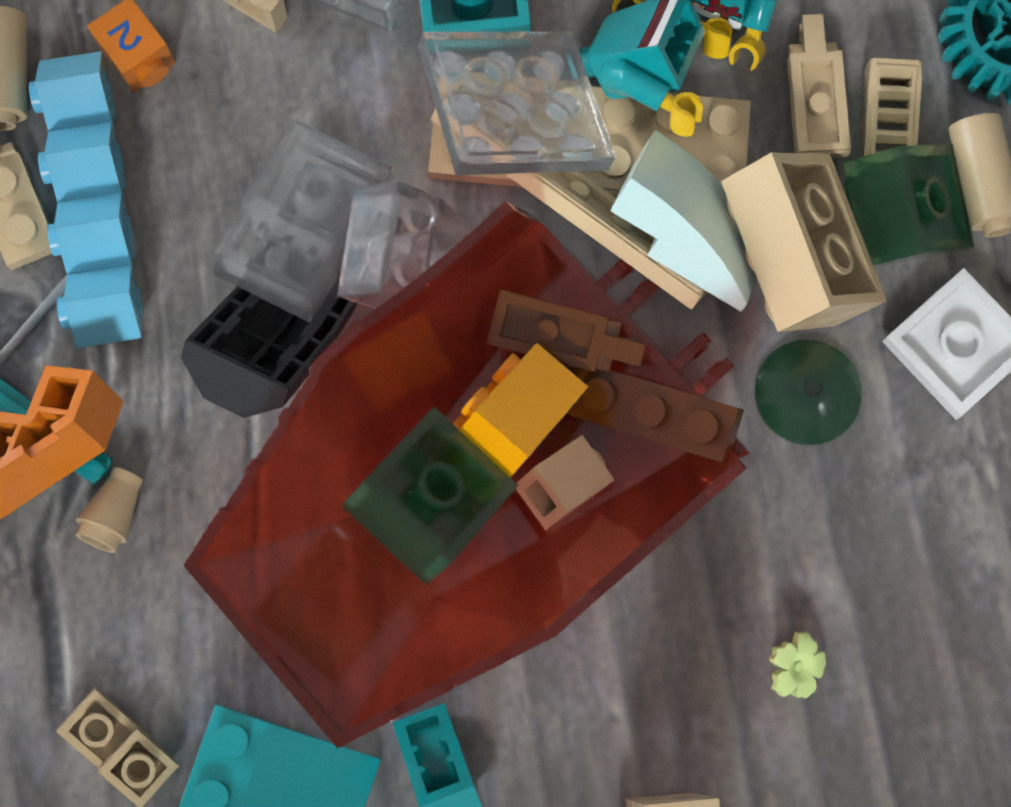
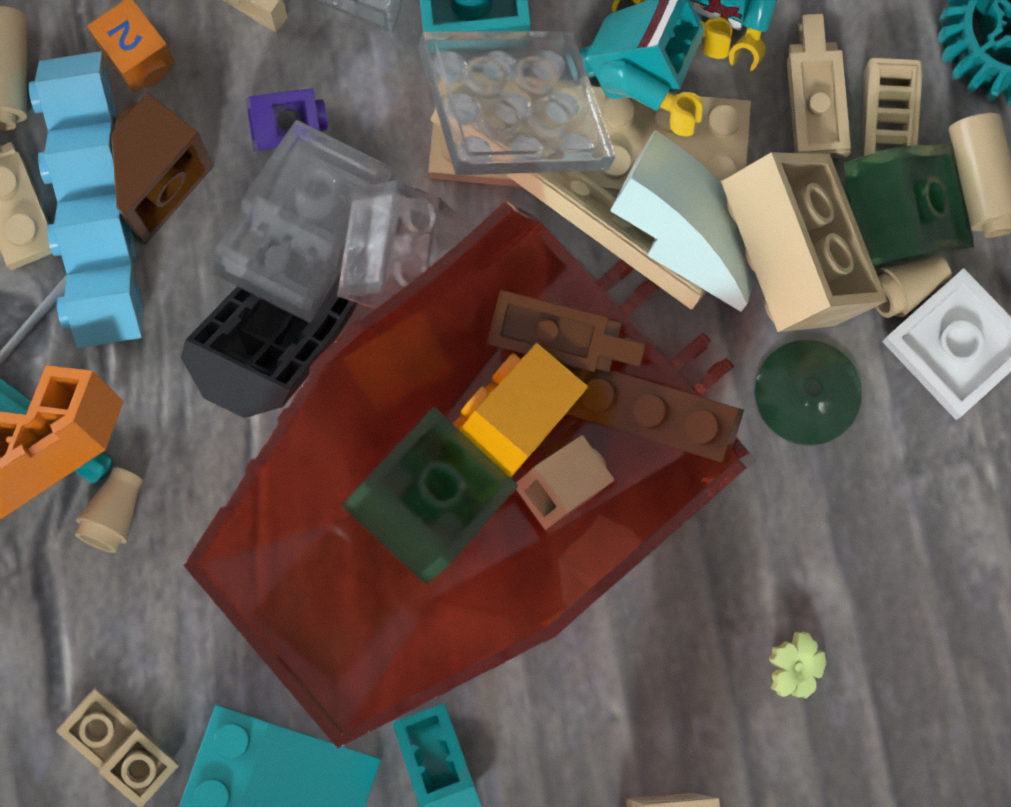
none -> reddish brown slope [111,92,214,245]
none -> dark purple brick [245,88,328,152]
none -> tan cone [875,254,952,318]

